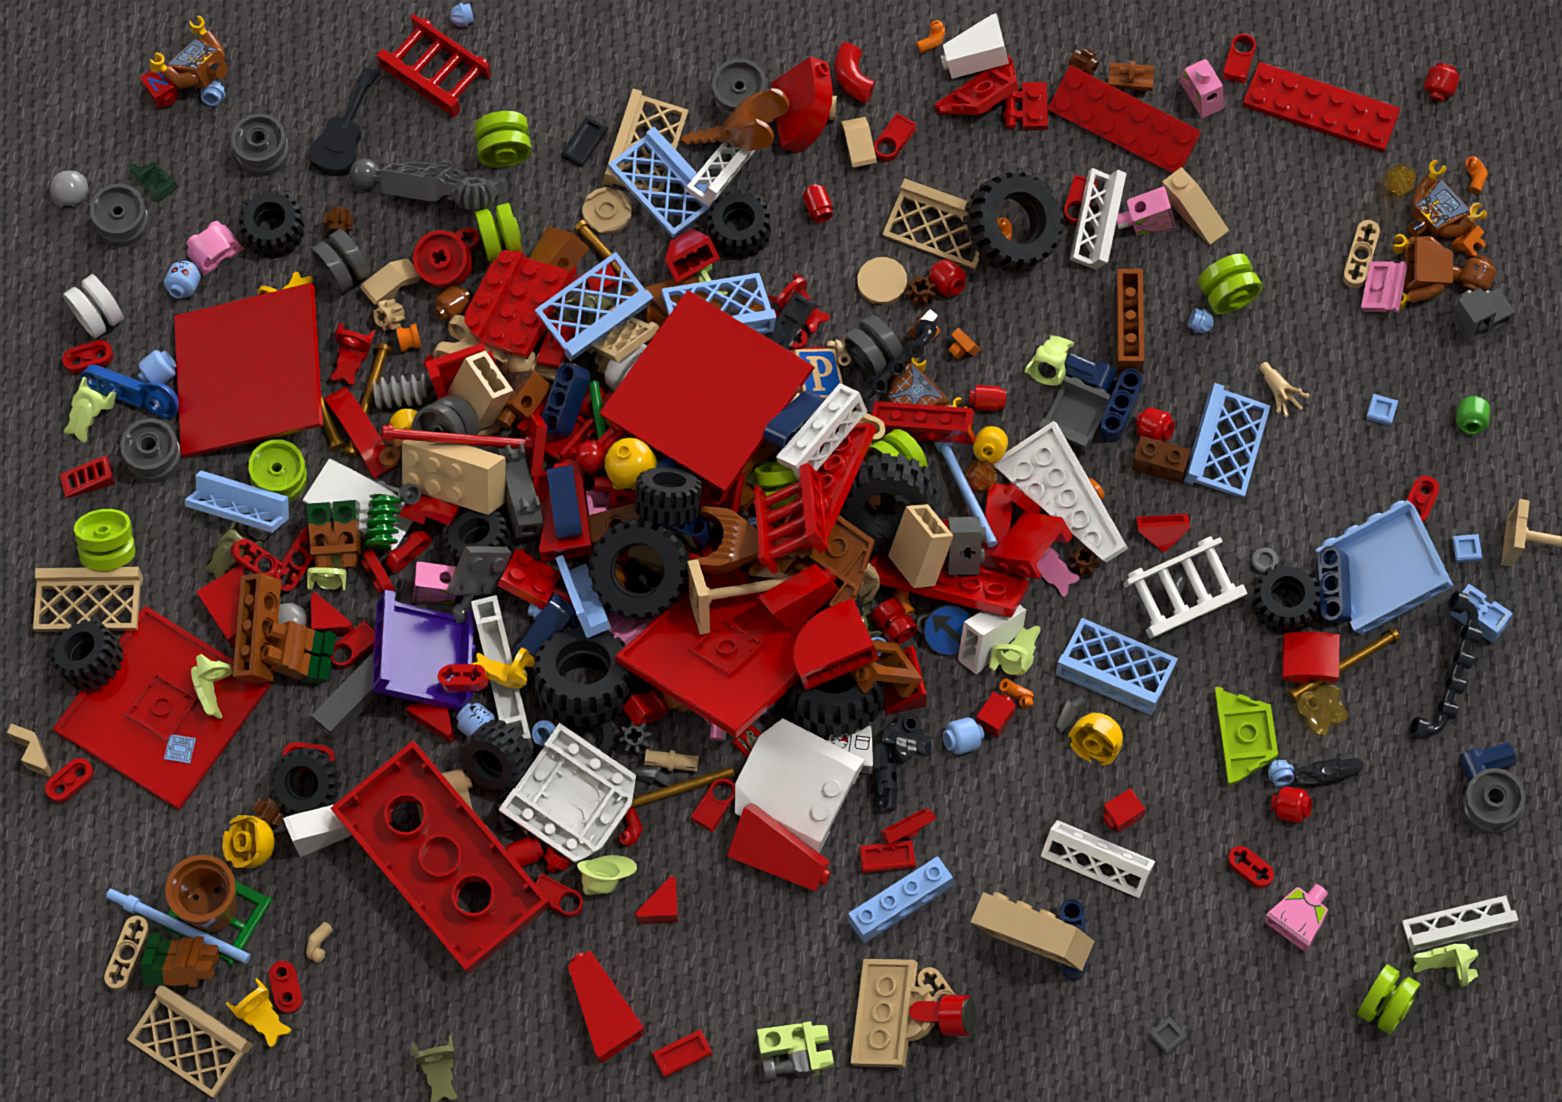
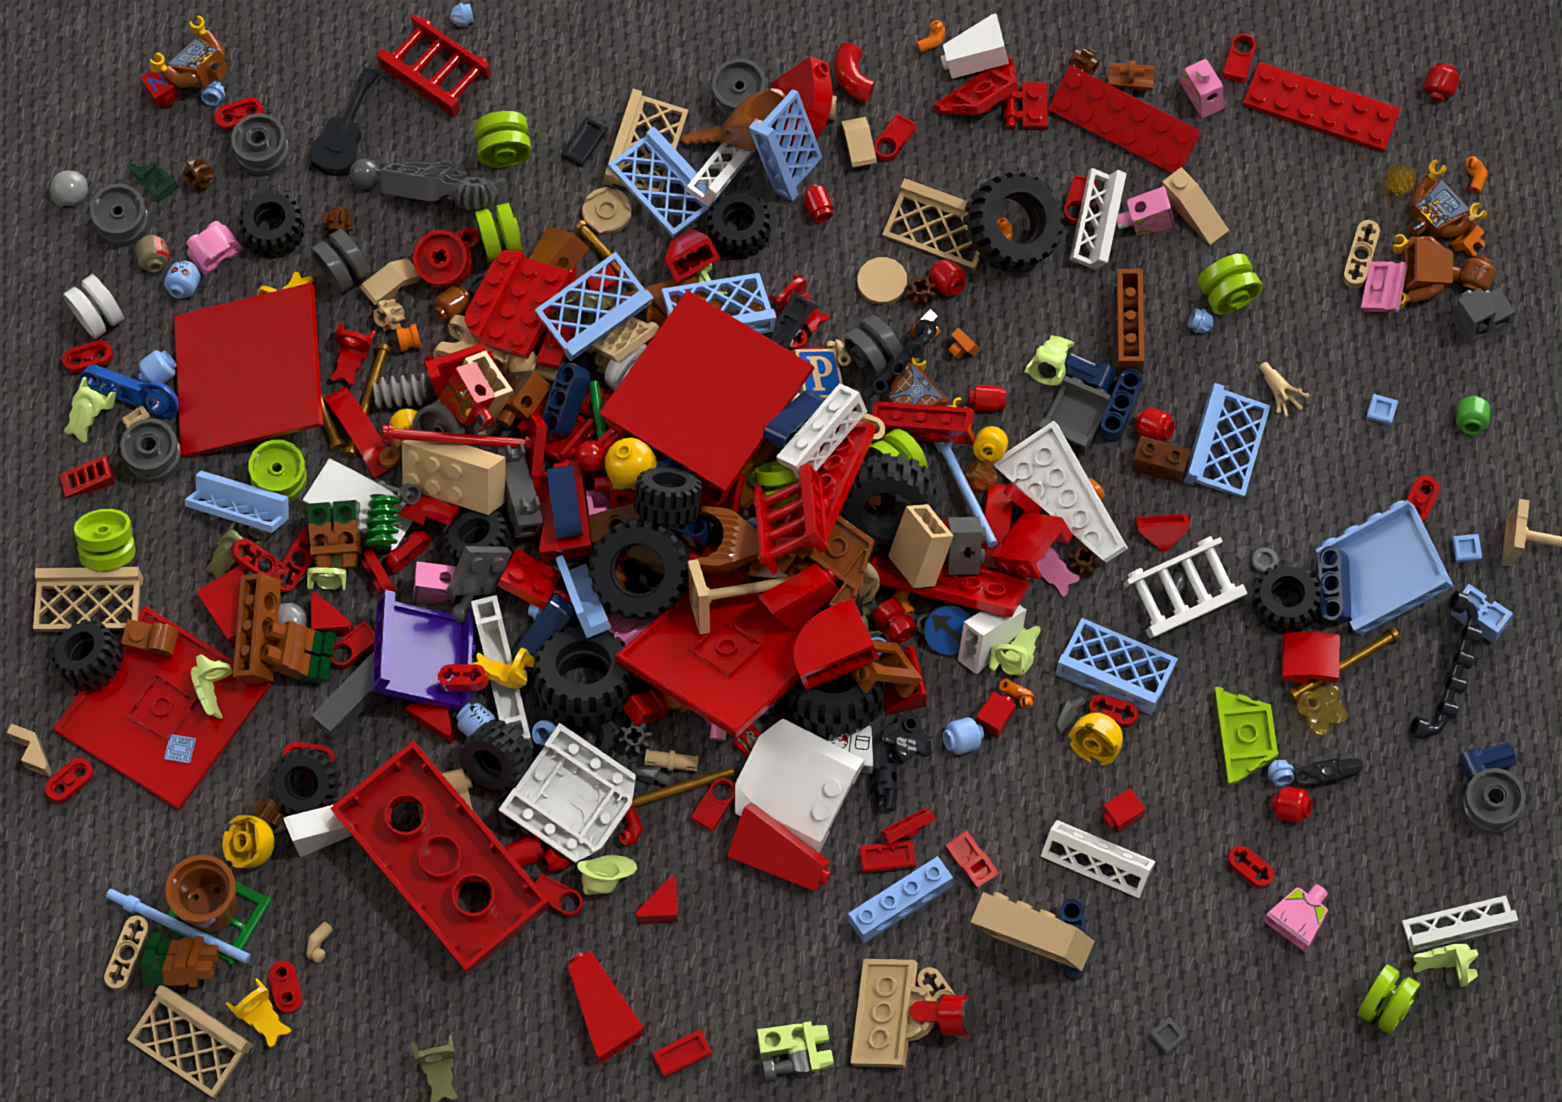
none -> tan slope [121,406,151,429]
none -> dark orange plate [121,619,179,657]
none -> dark tan head [135,235,170,273]
none -> reddish brown gear [183,158,214,190]
none -> red plate [215,97,264,131]
none -> red torso [438,362,495,428]
none -> light blue fence [749,89,823,201]
none -> slope [944,831,999,888]
none -> red beam [1089,694,1138,728]

